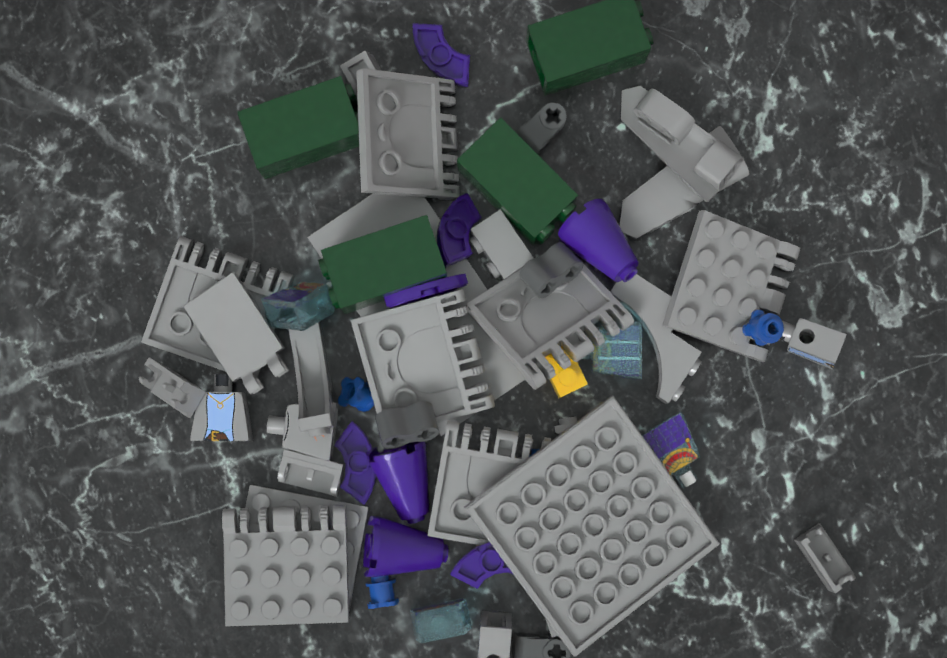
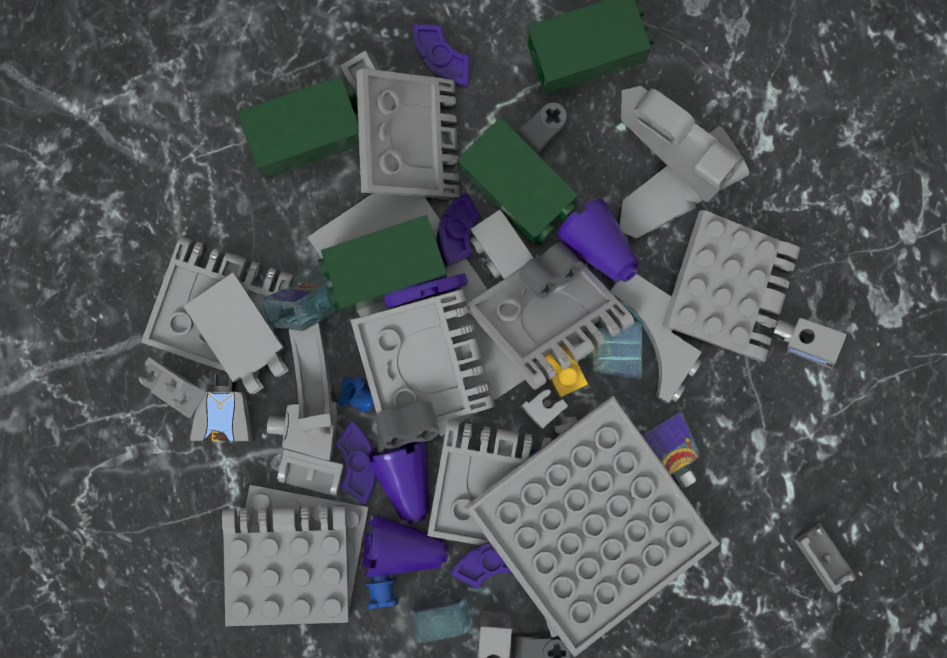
blue brick [742,310,784,346] -> none
none -> light grey hinge [521,390,568,429]

